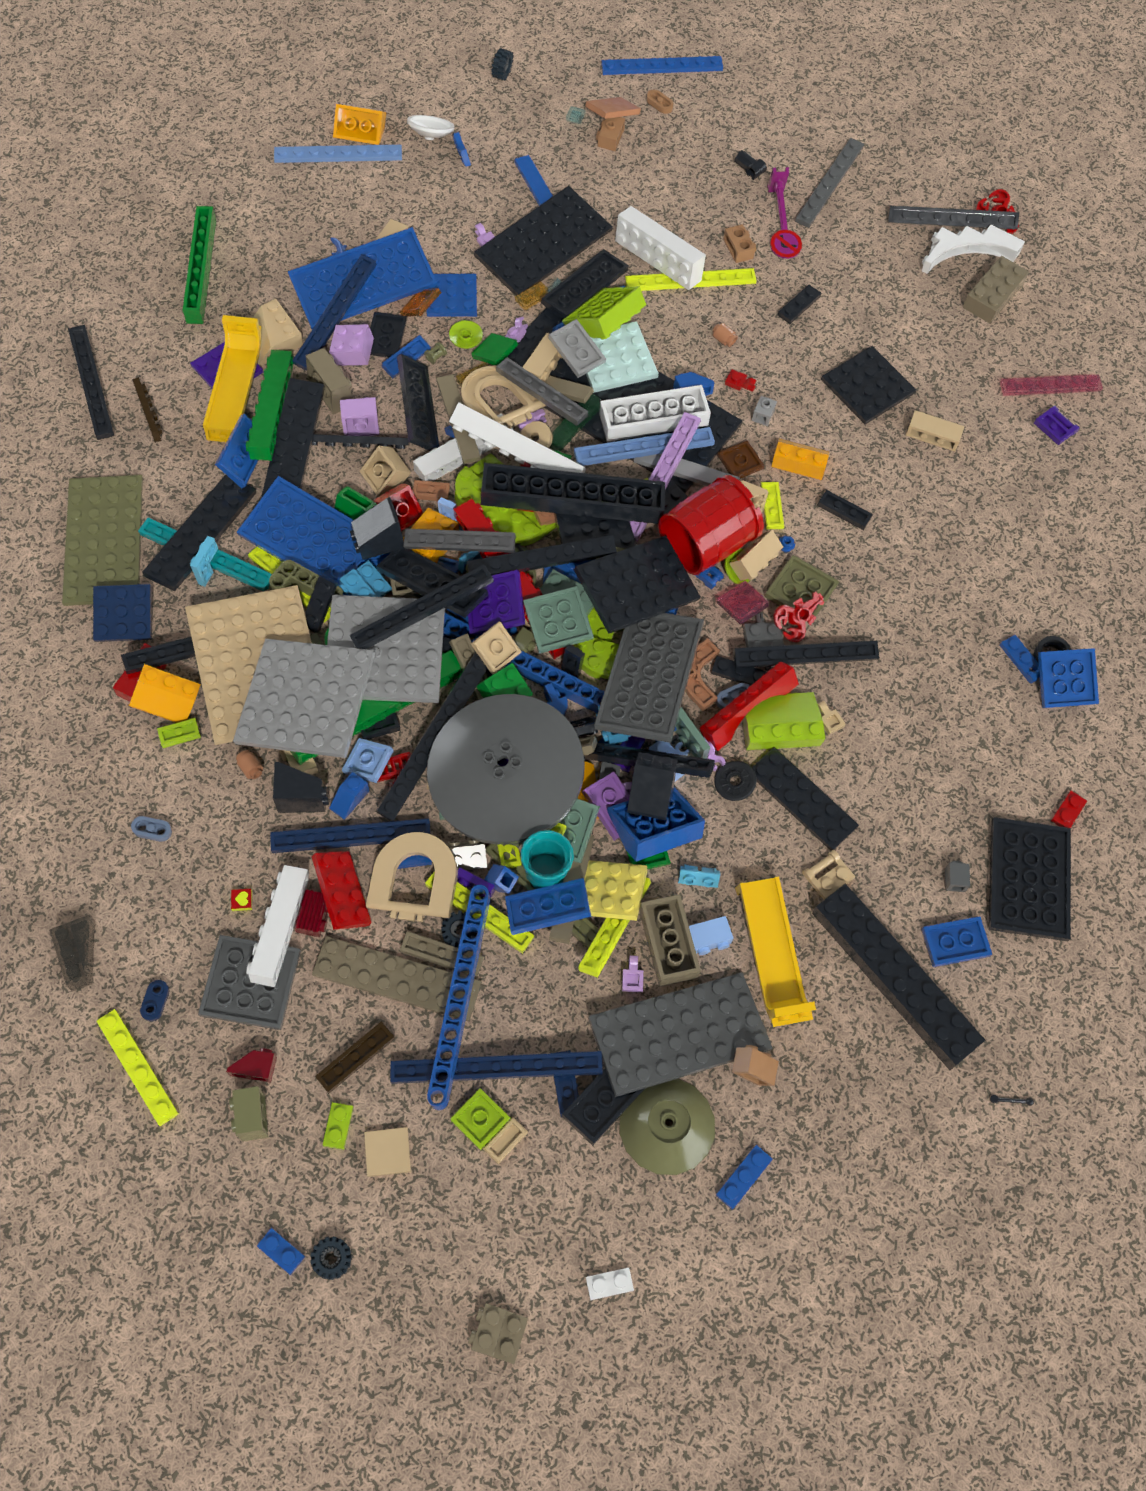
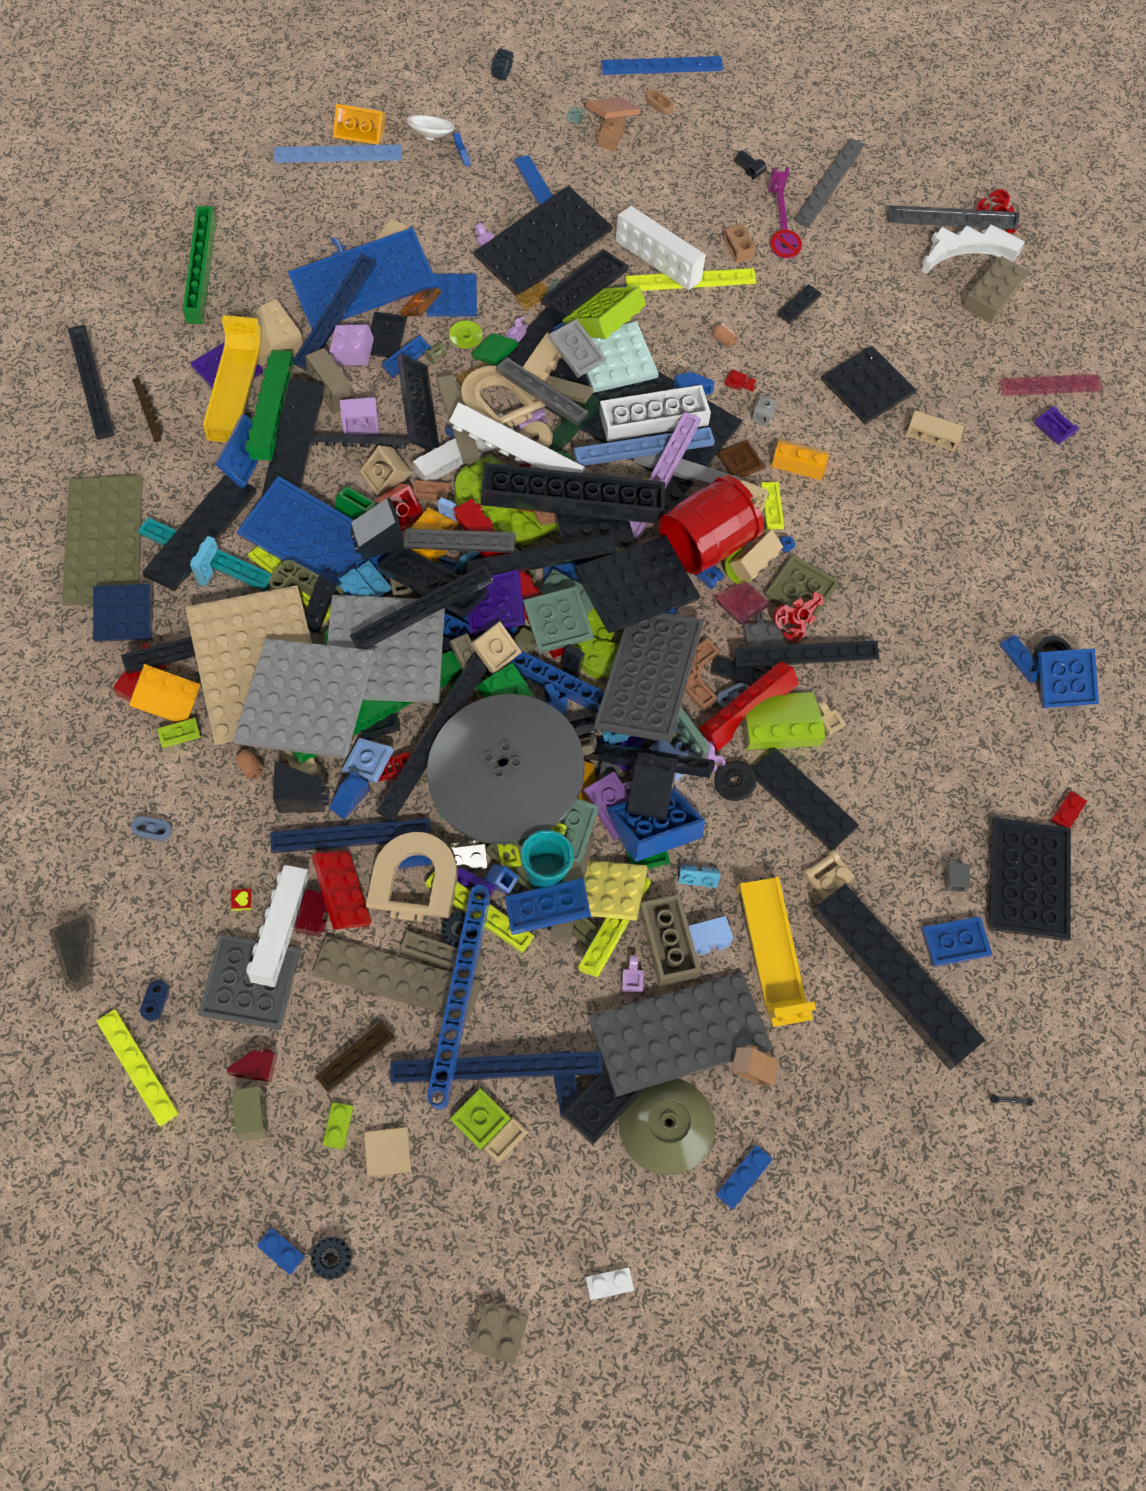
black plate [817,490,873,531] -> none

